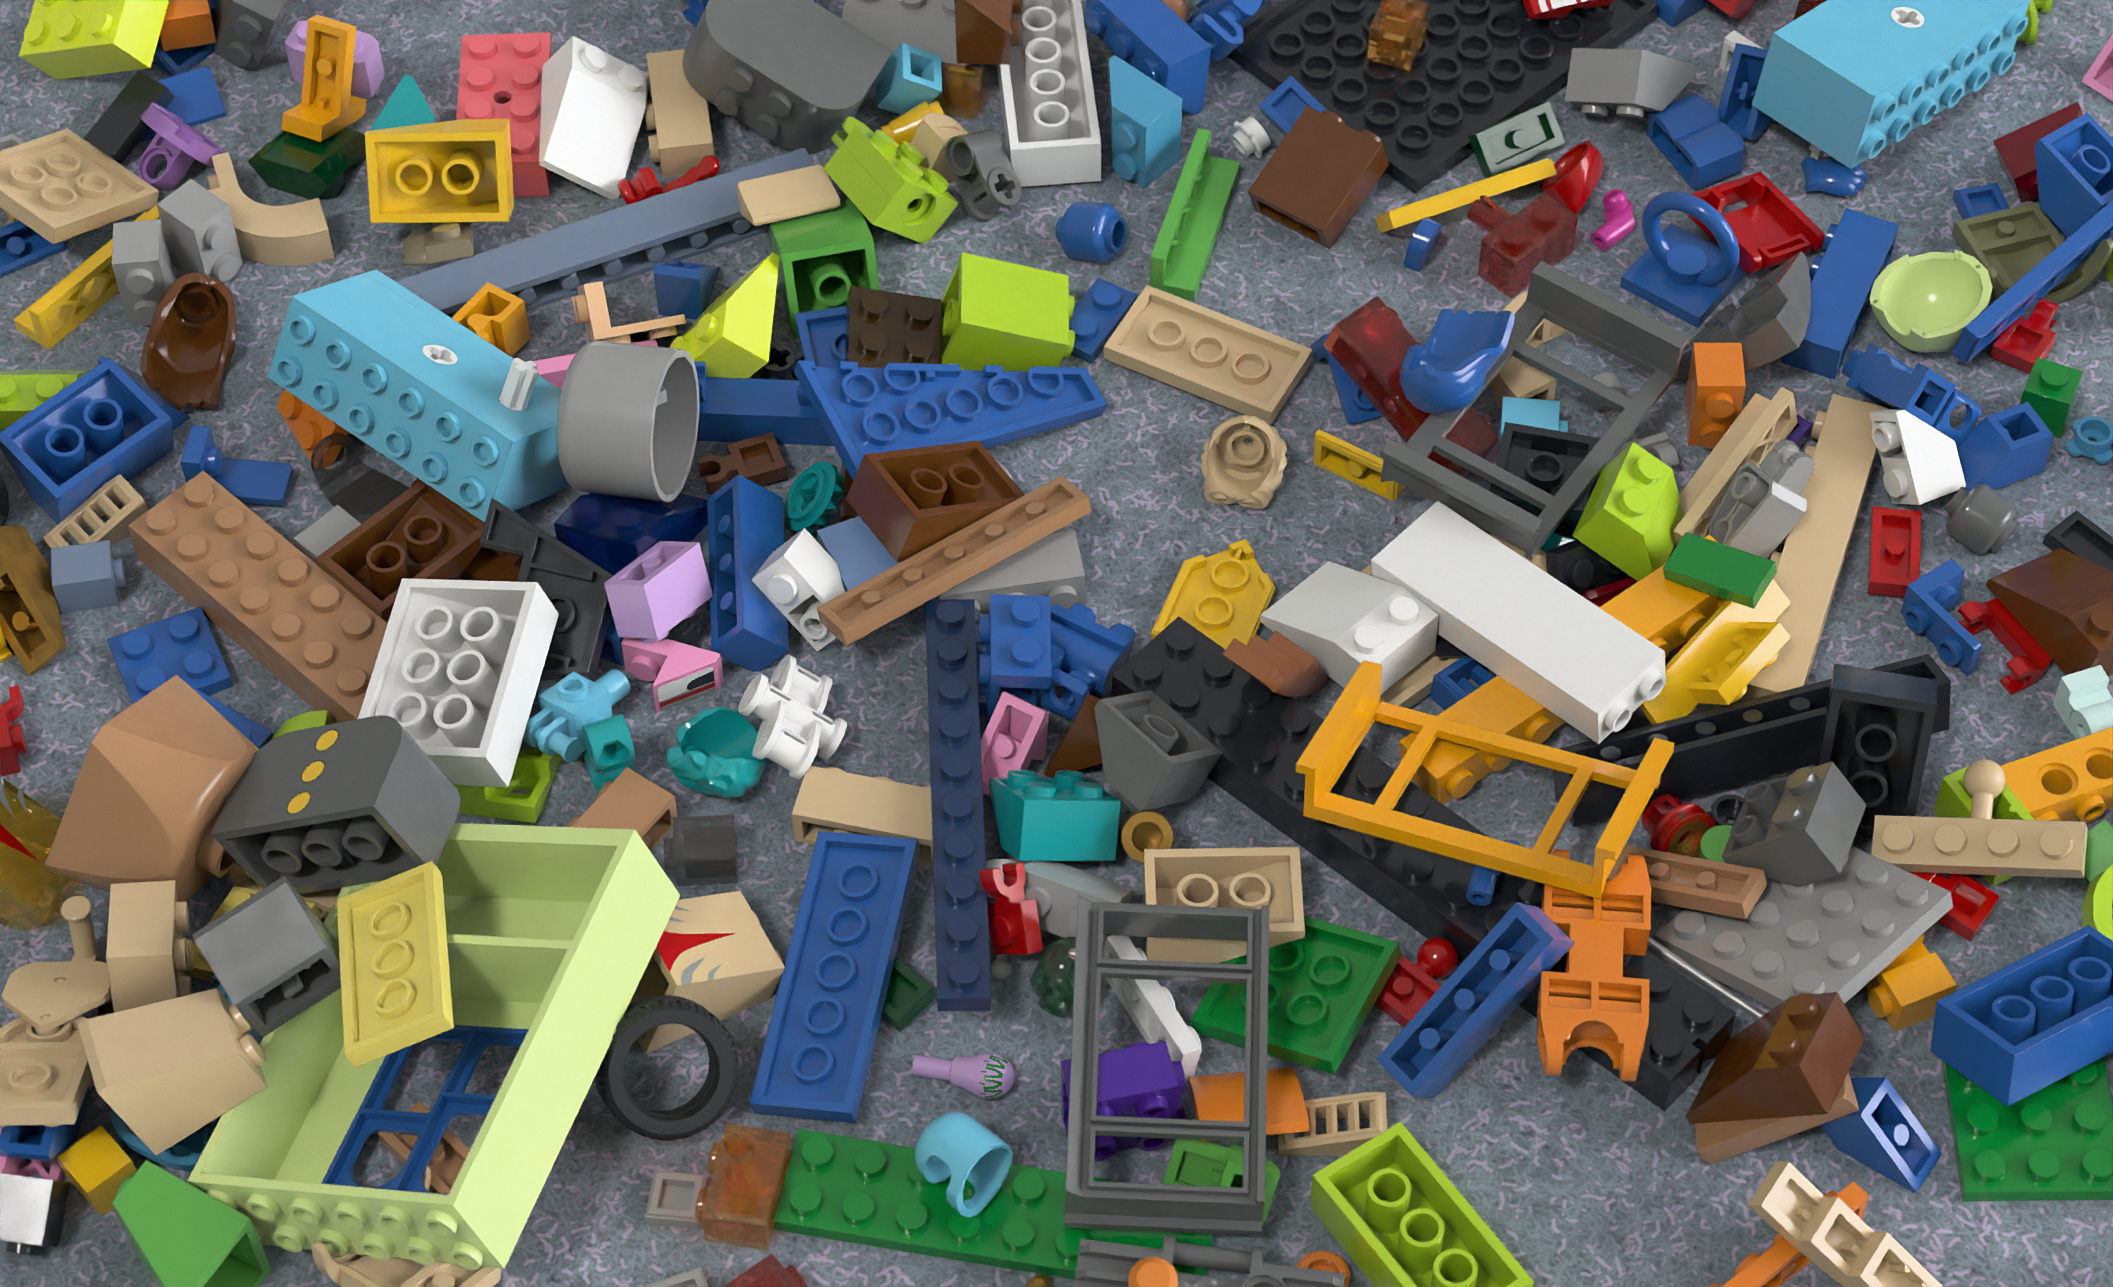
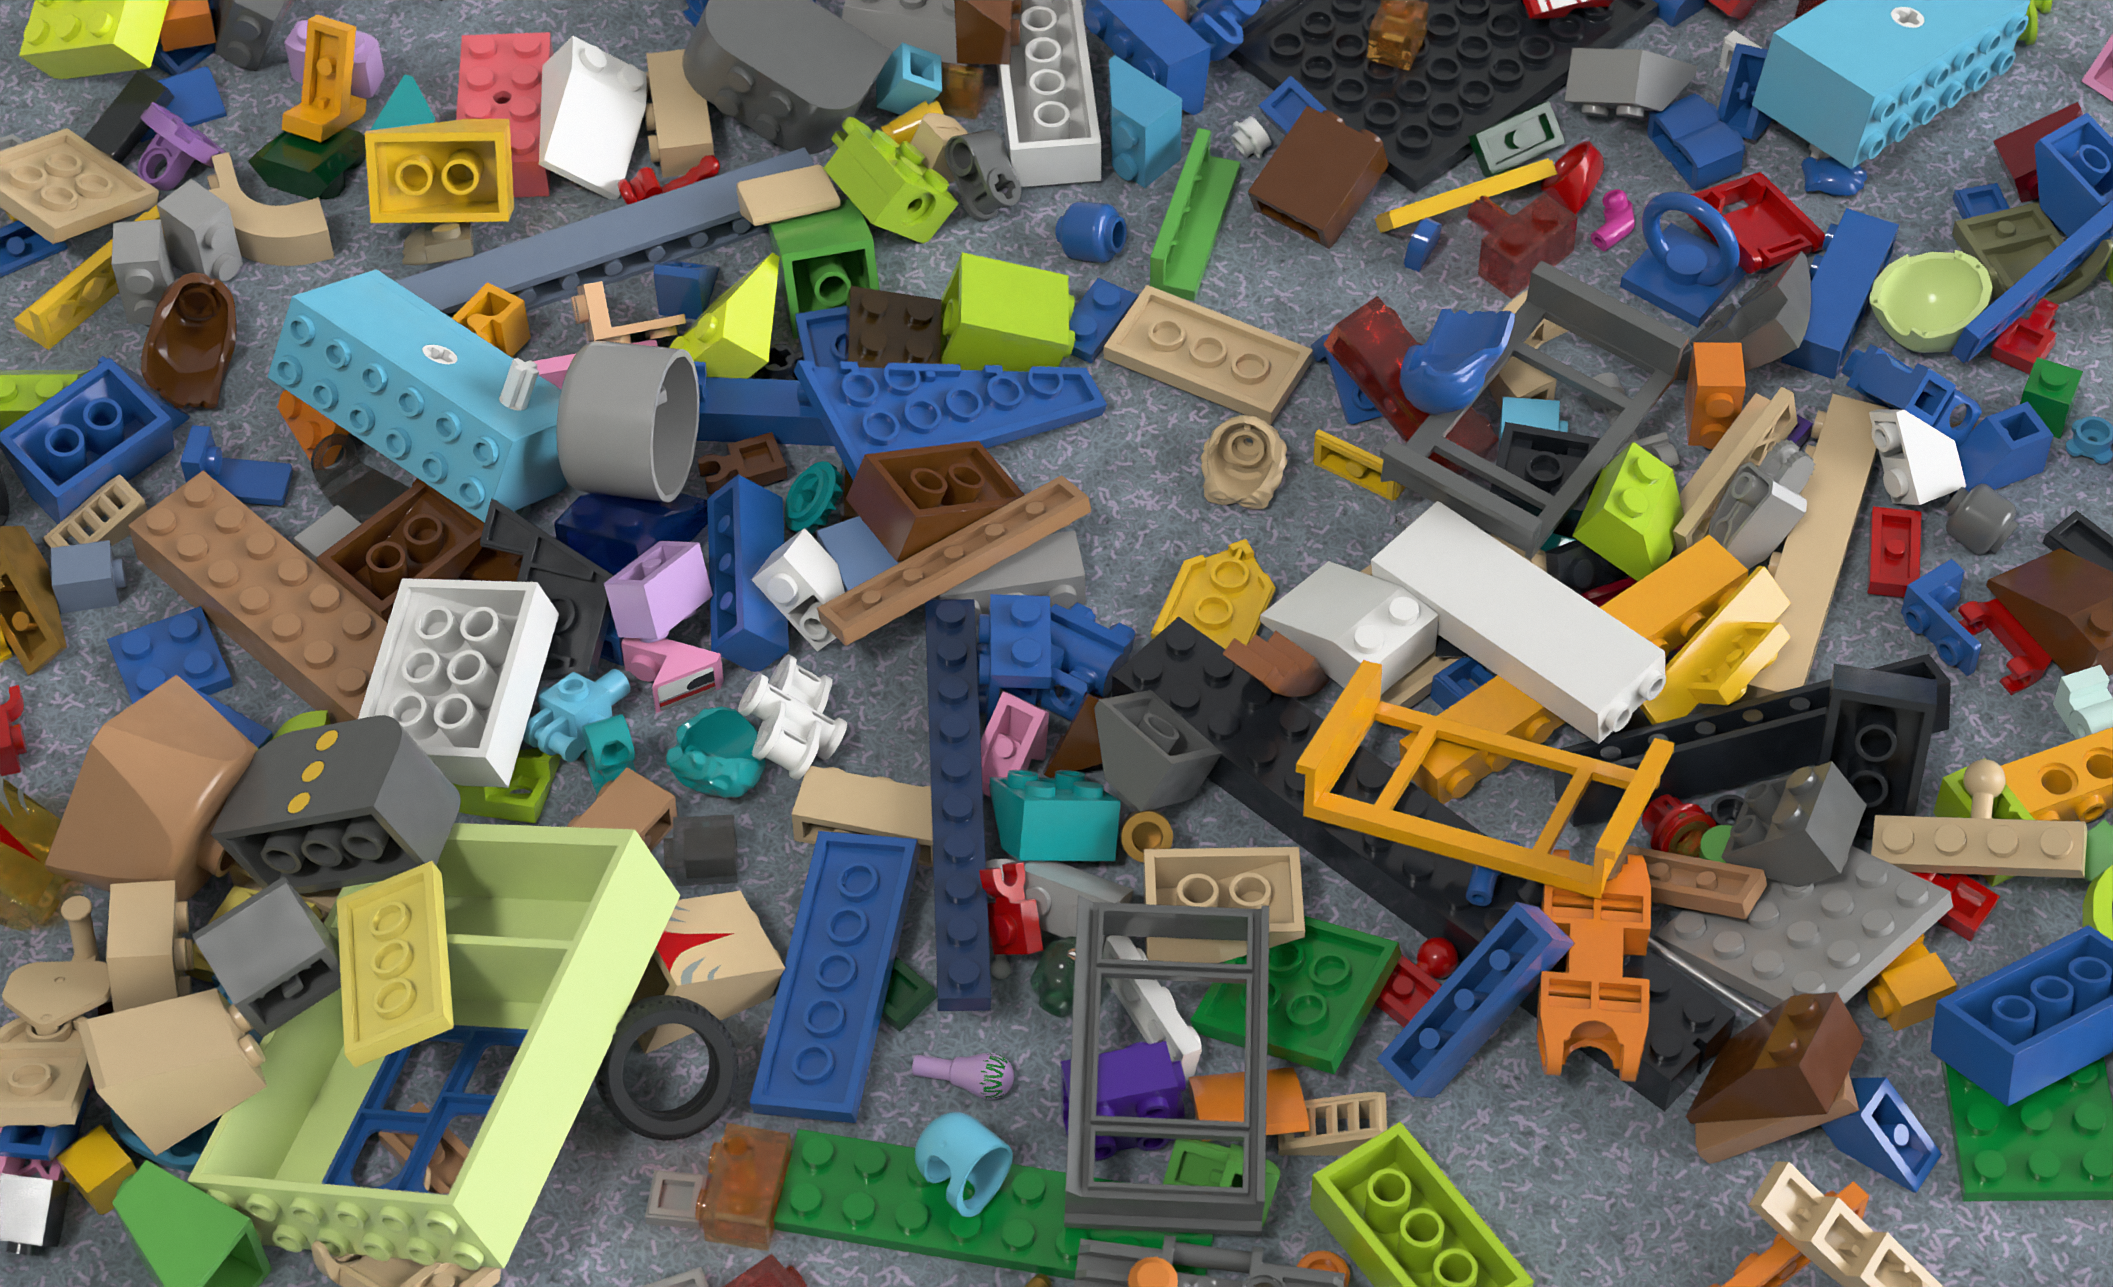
green tile [1663,532,1777,609] -> none

